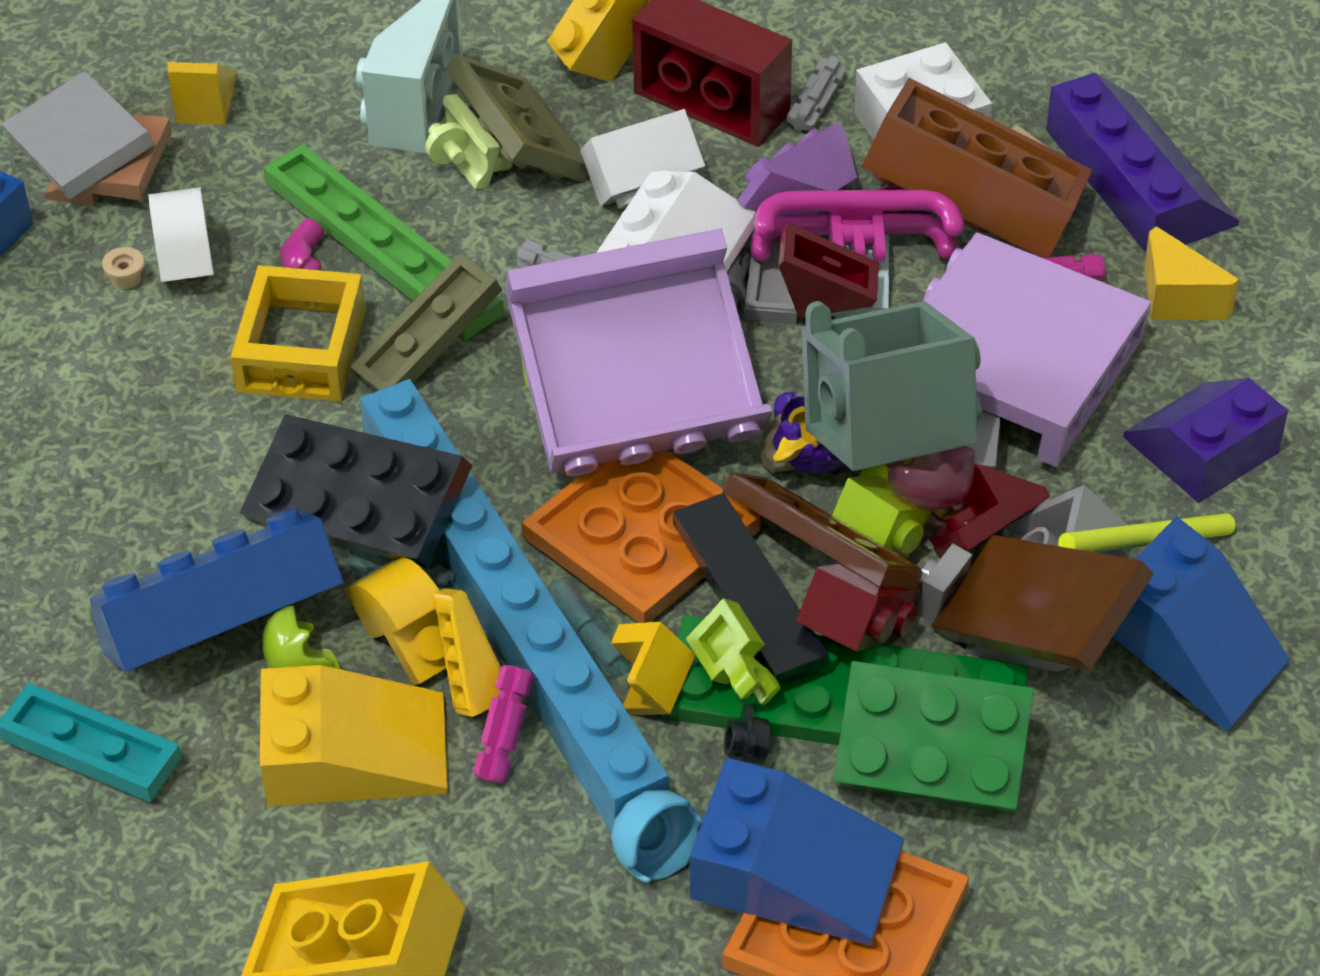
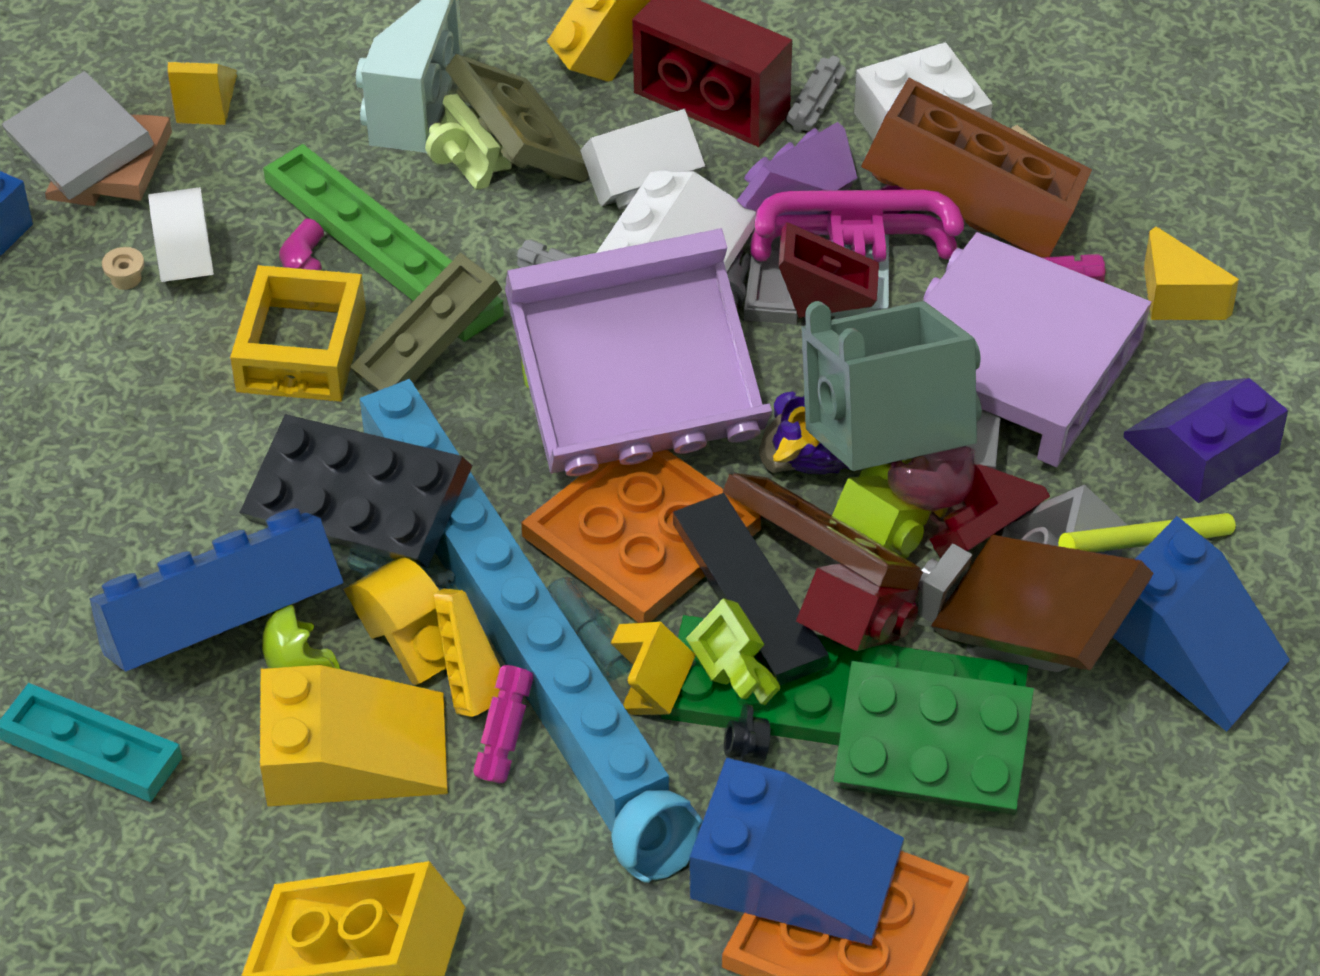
dark purple slope [1046,72,1239,253] -> none

